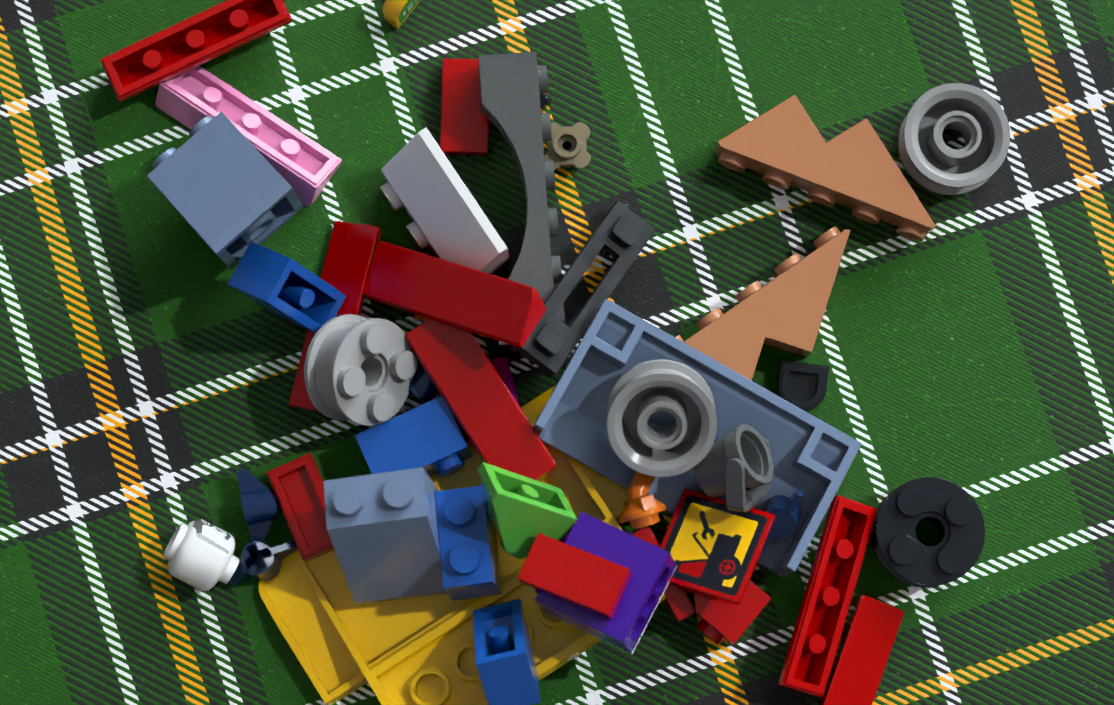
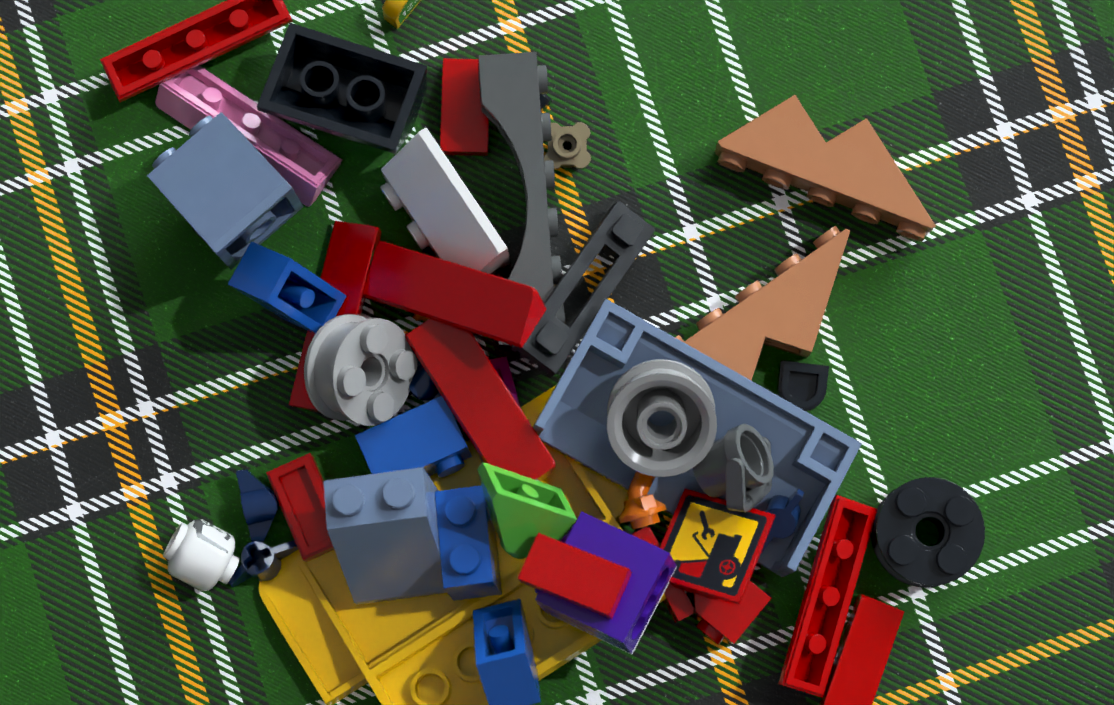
light grey wheel [898,83,1010,195] -> none
none -> black slope [257,23,427,154]

